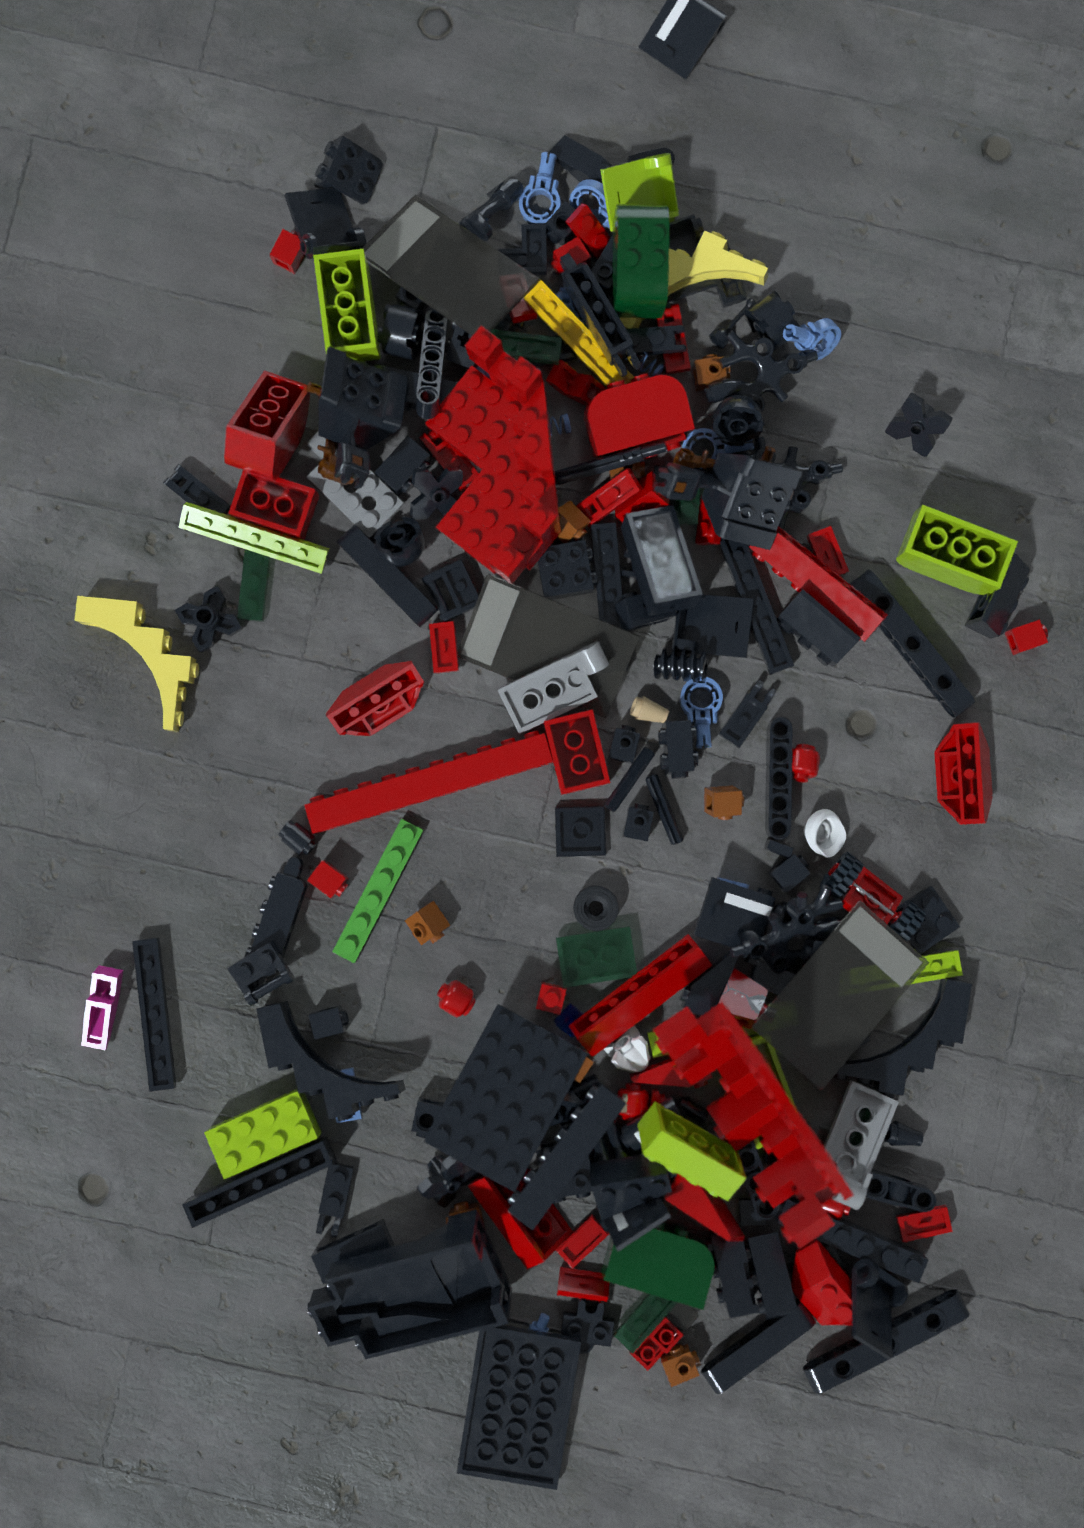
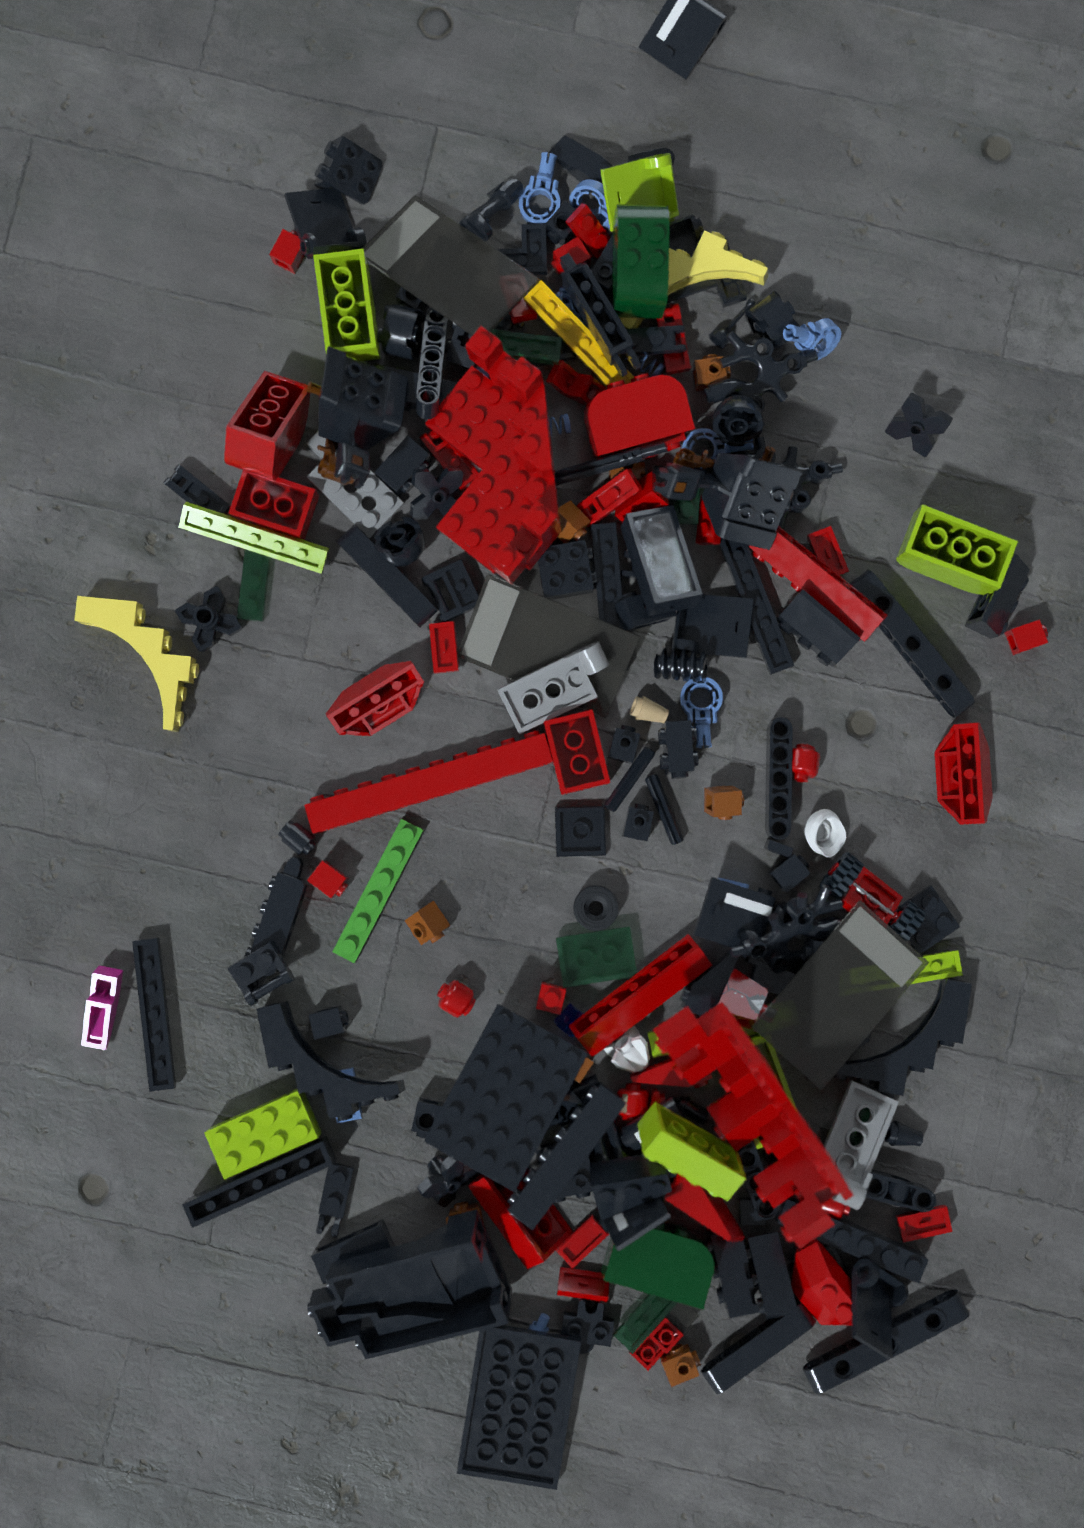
black hinge [718,679,776,749] -> none

